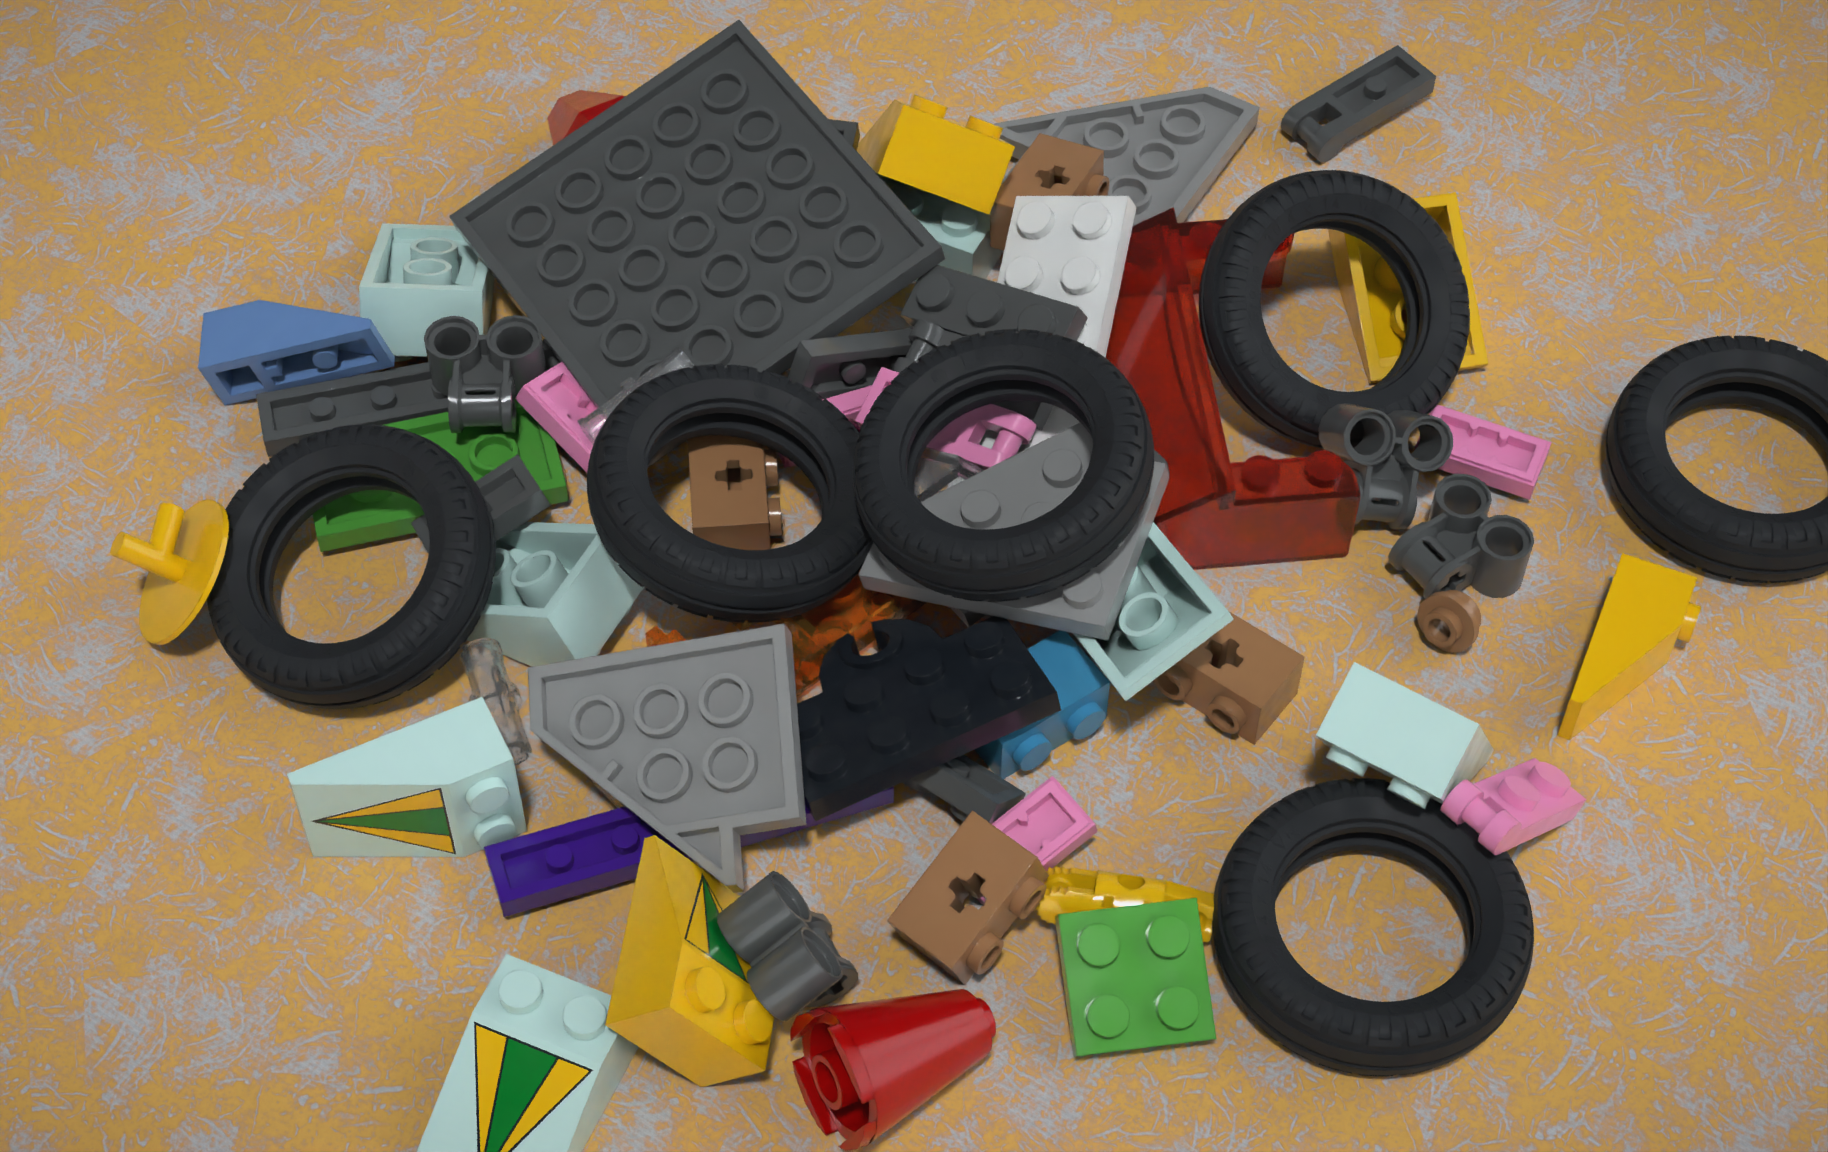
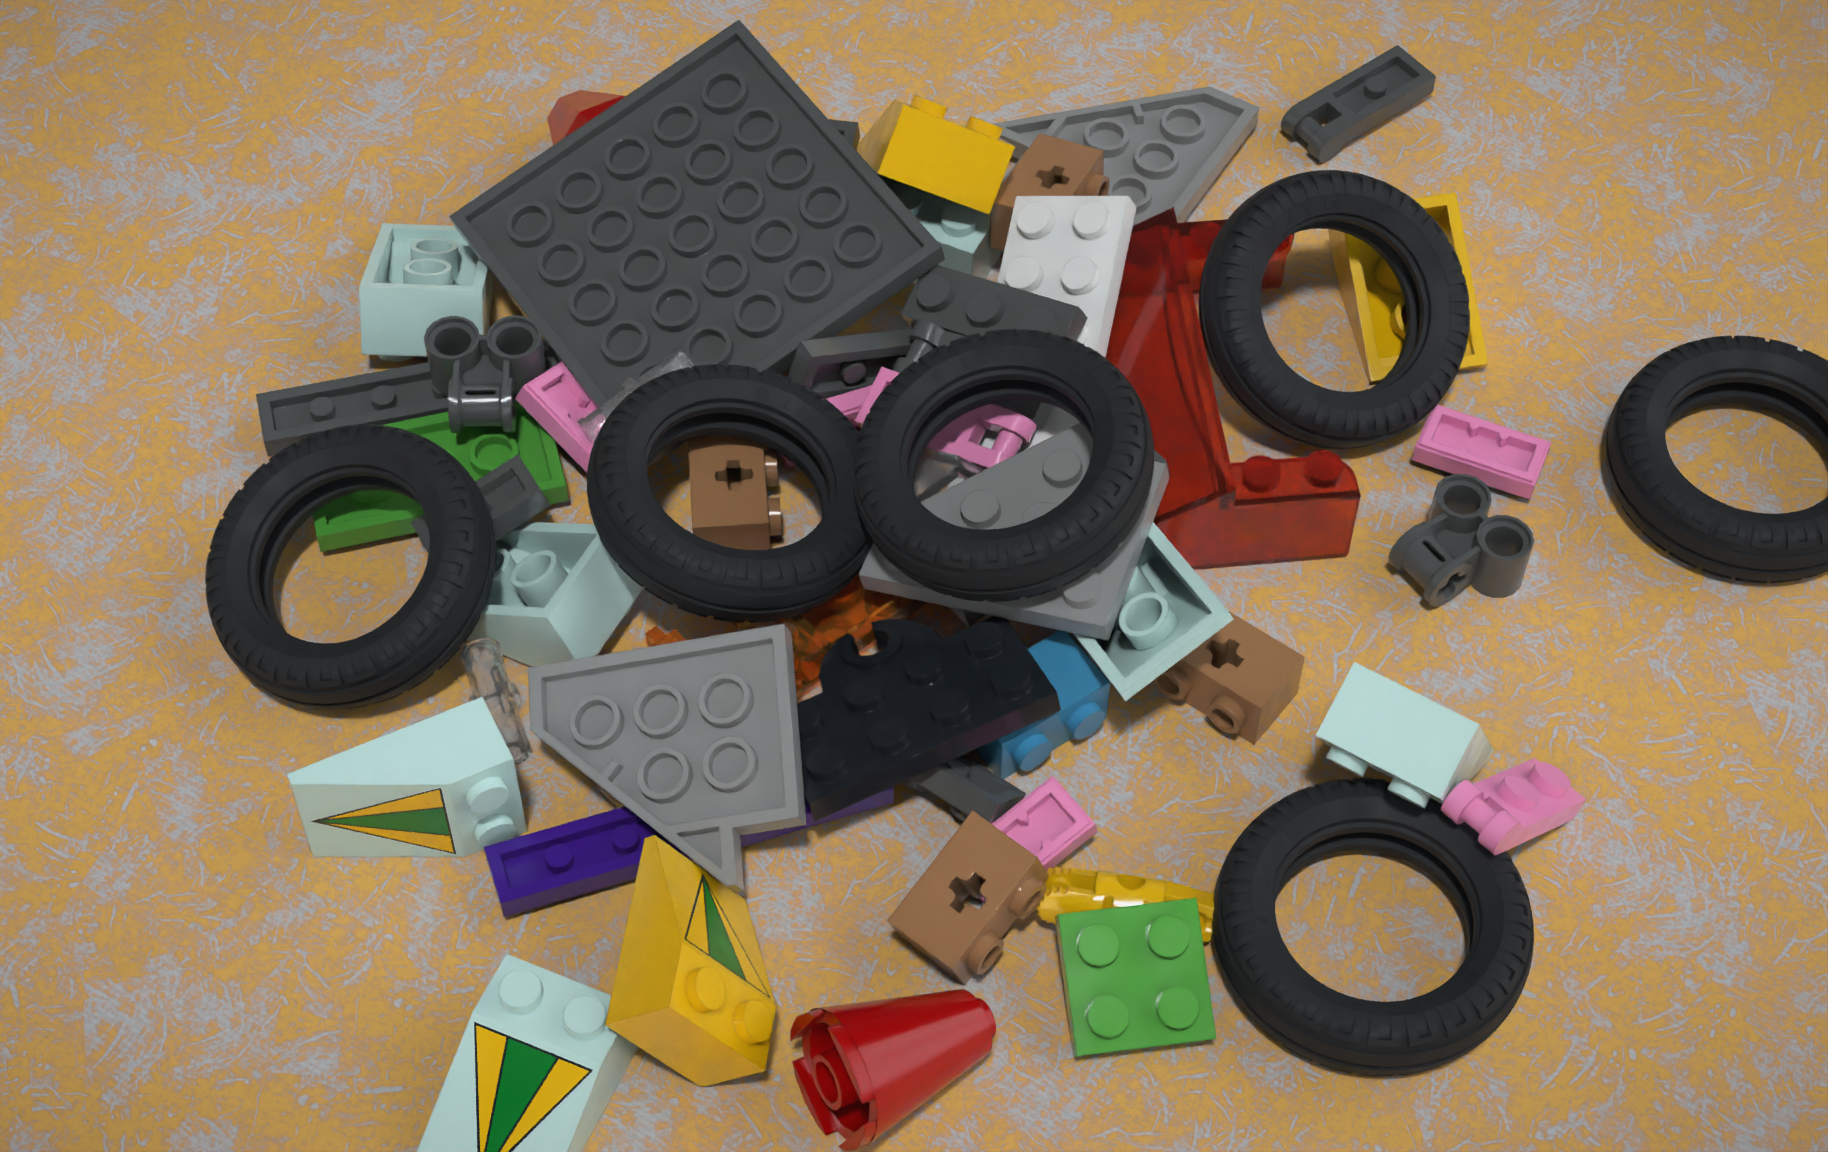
yellow shield [110,499,229,645] -> none
medium blue slope [198,300,395,405] -> none
dark grey piece [717,871,858,1021] -> none
dark grey piece [1318,403,1453,530] -> none
medium nougat plate [1417,590,1481,653] -> none
yellow slope [1557,553,1701,740] -> none

